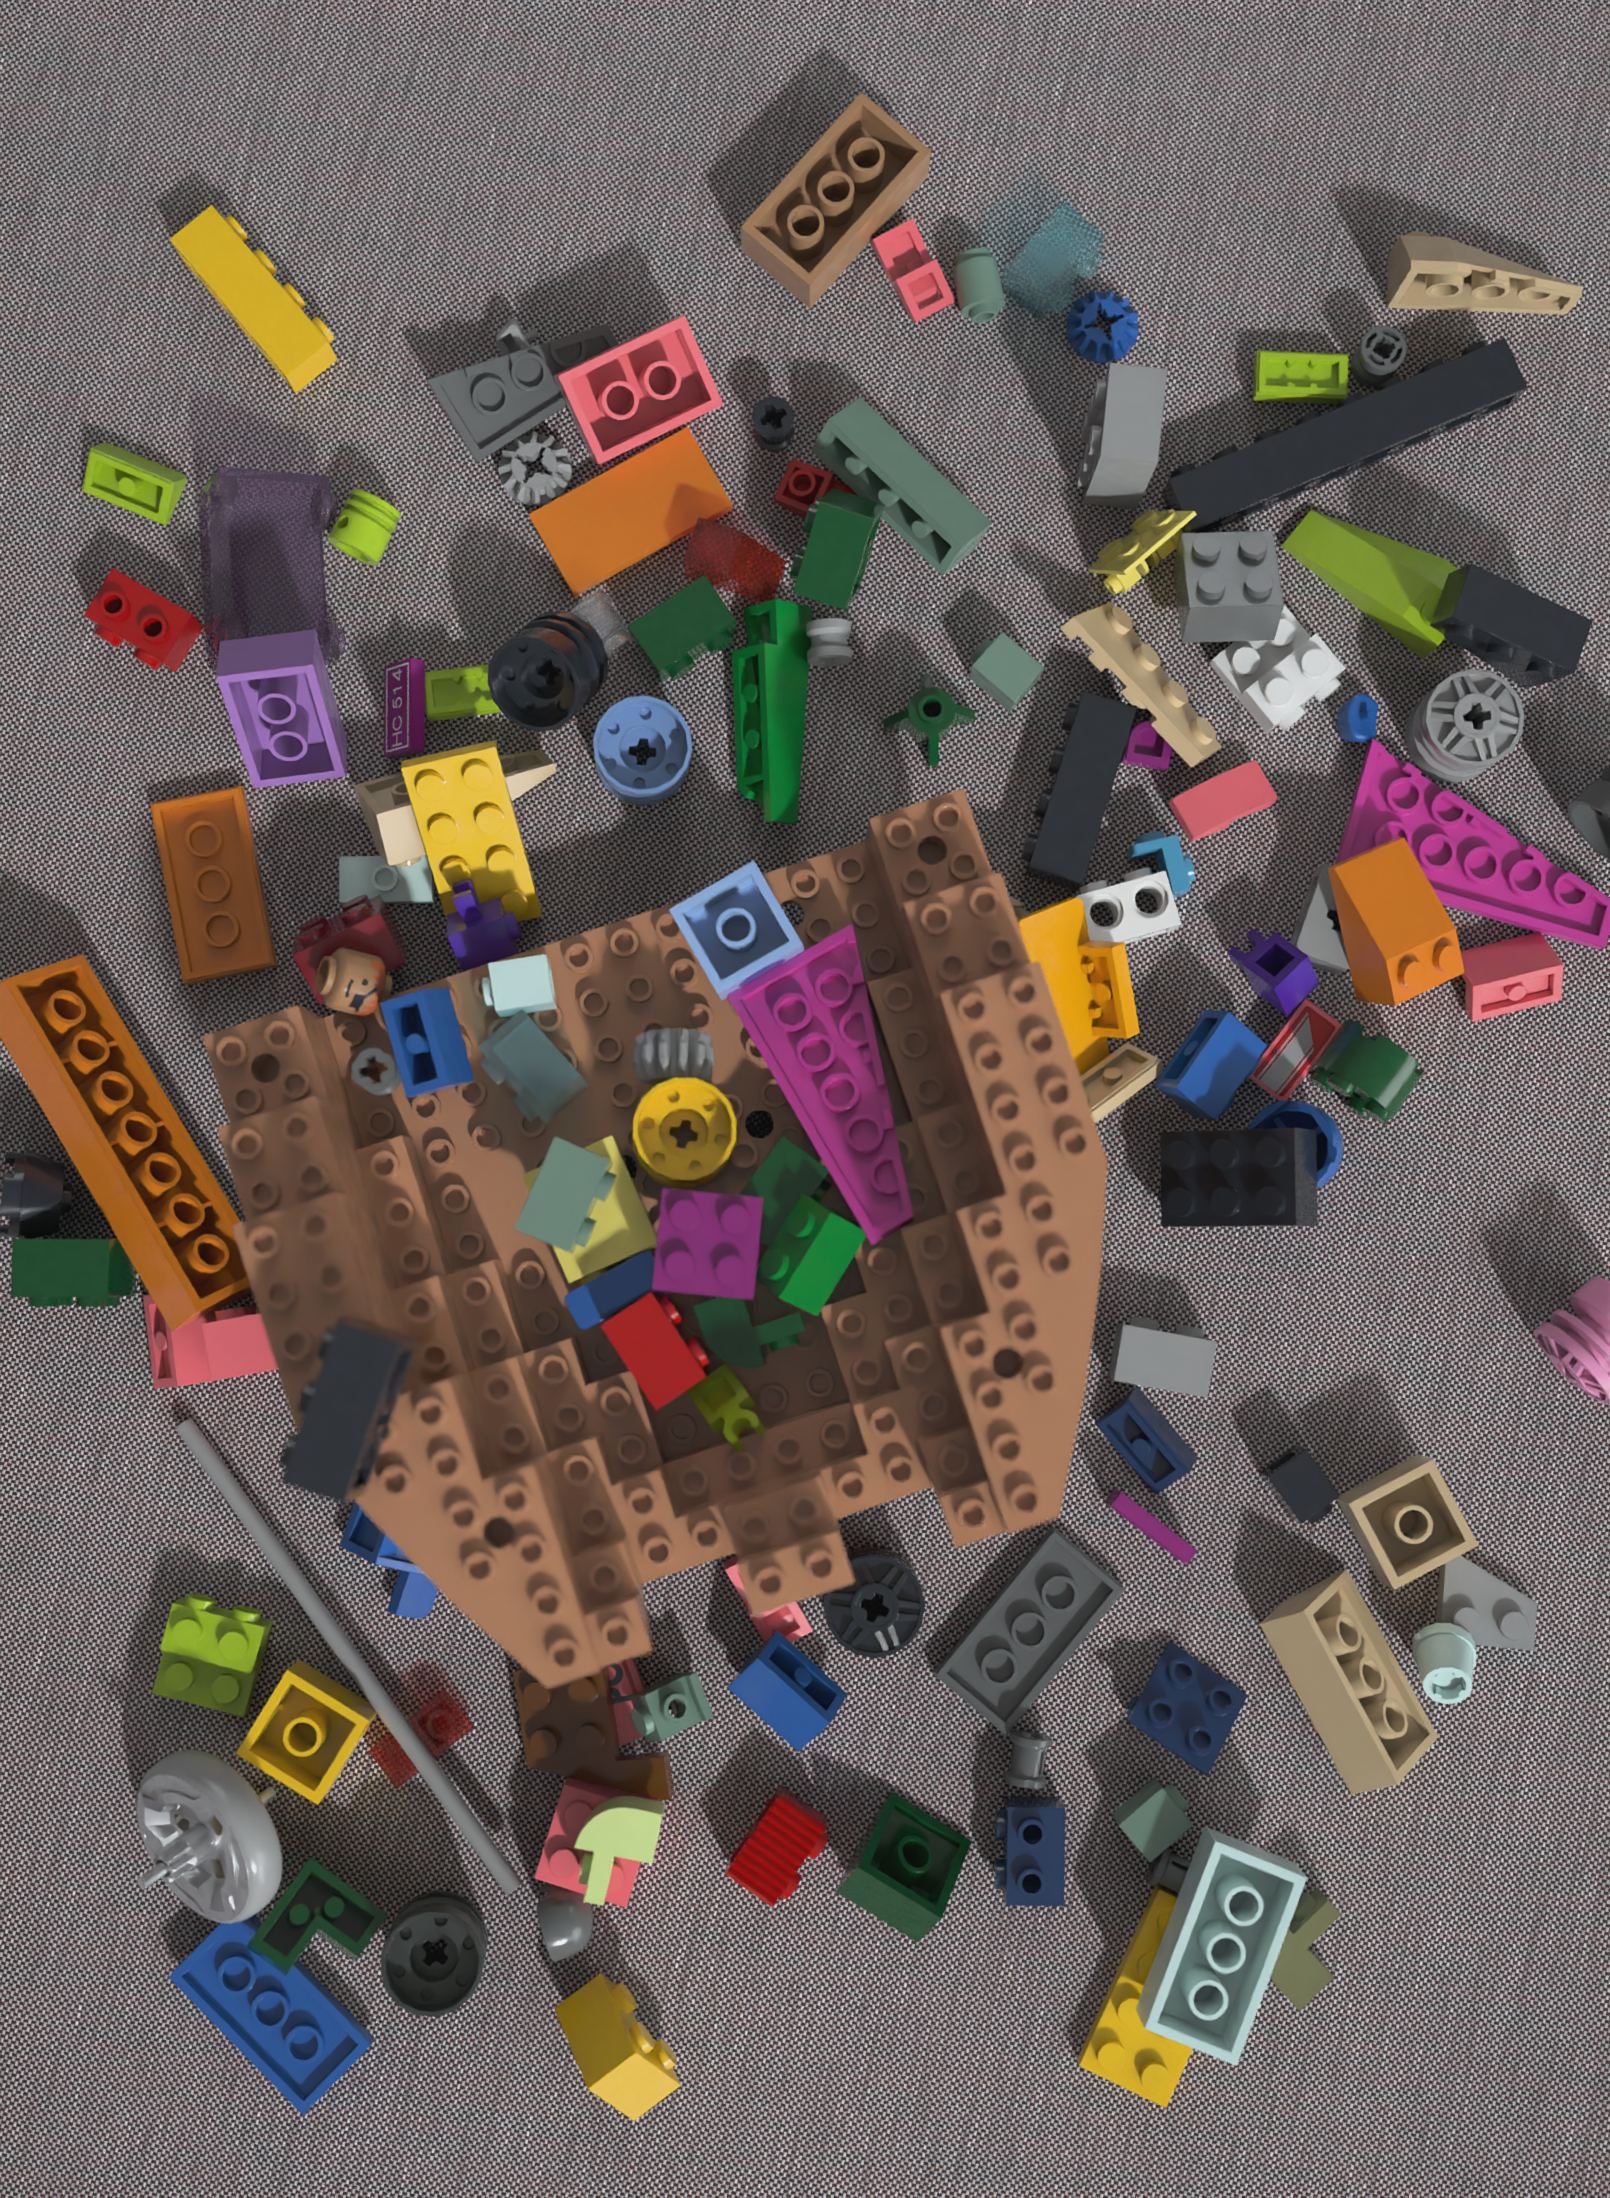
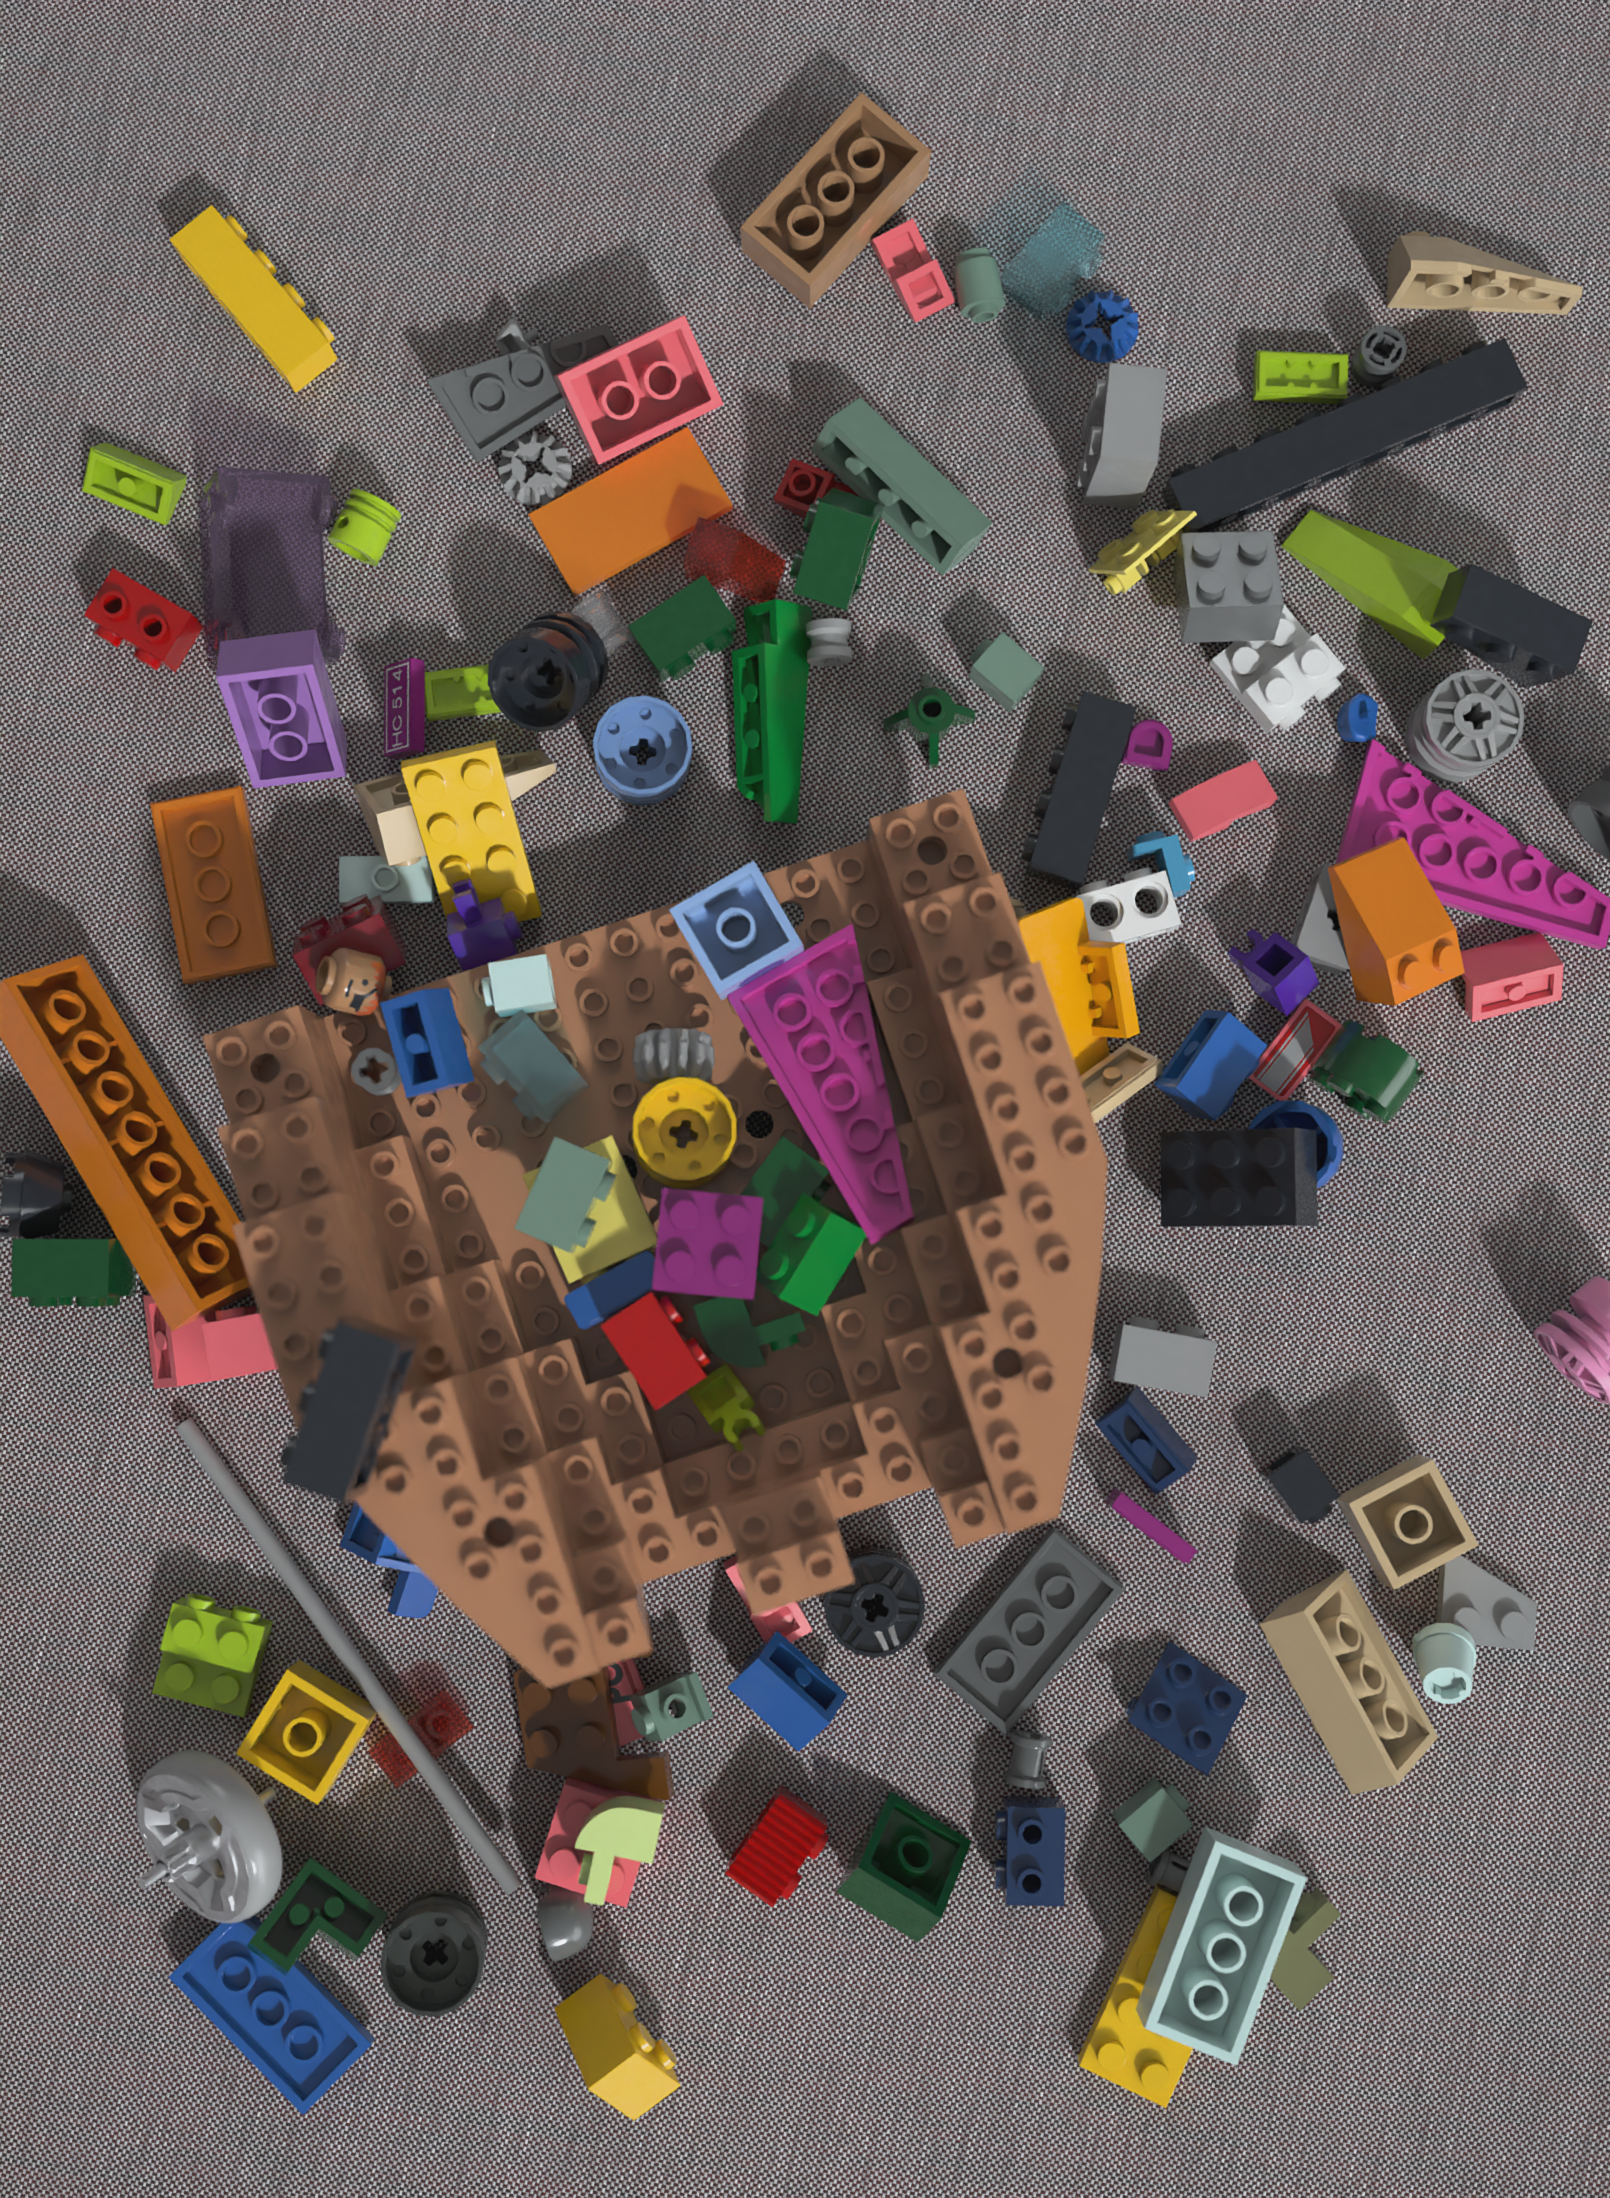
black bush [753,396,794,453] -> none
tan wing [1060,602,1222,768] -> none

